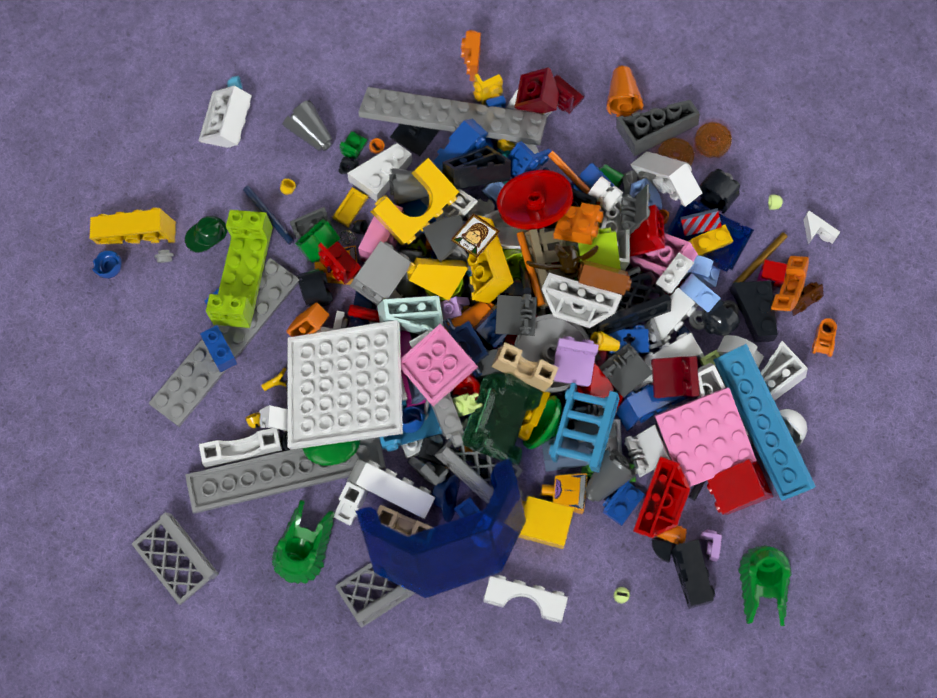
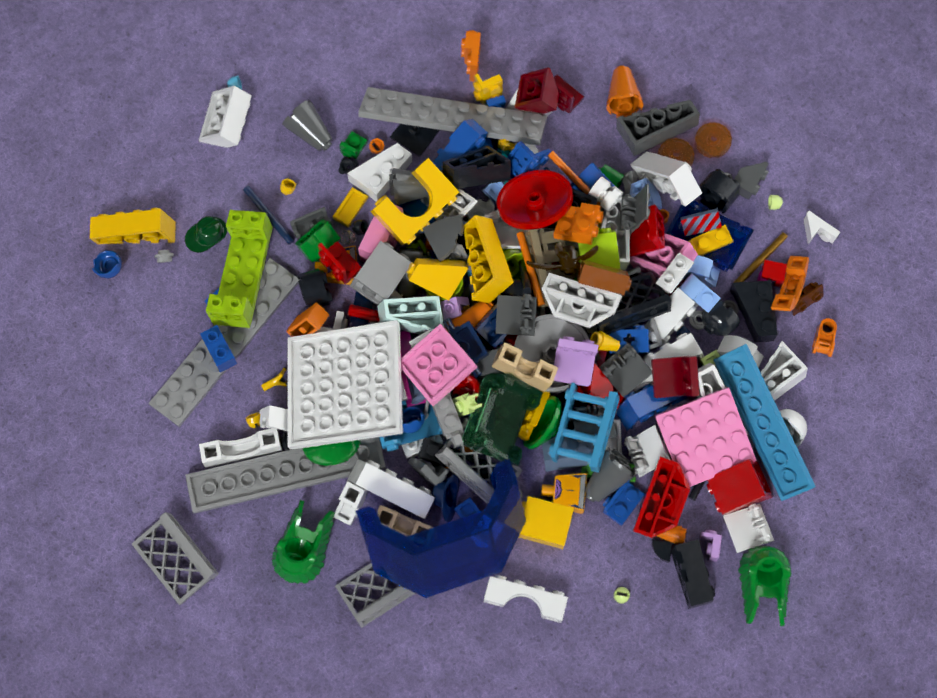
sticker [451,213,500,258] -> none
none -> white hinge [723,504,774,553]
none -> dark grey slope [734,162,769,200]

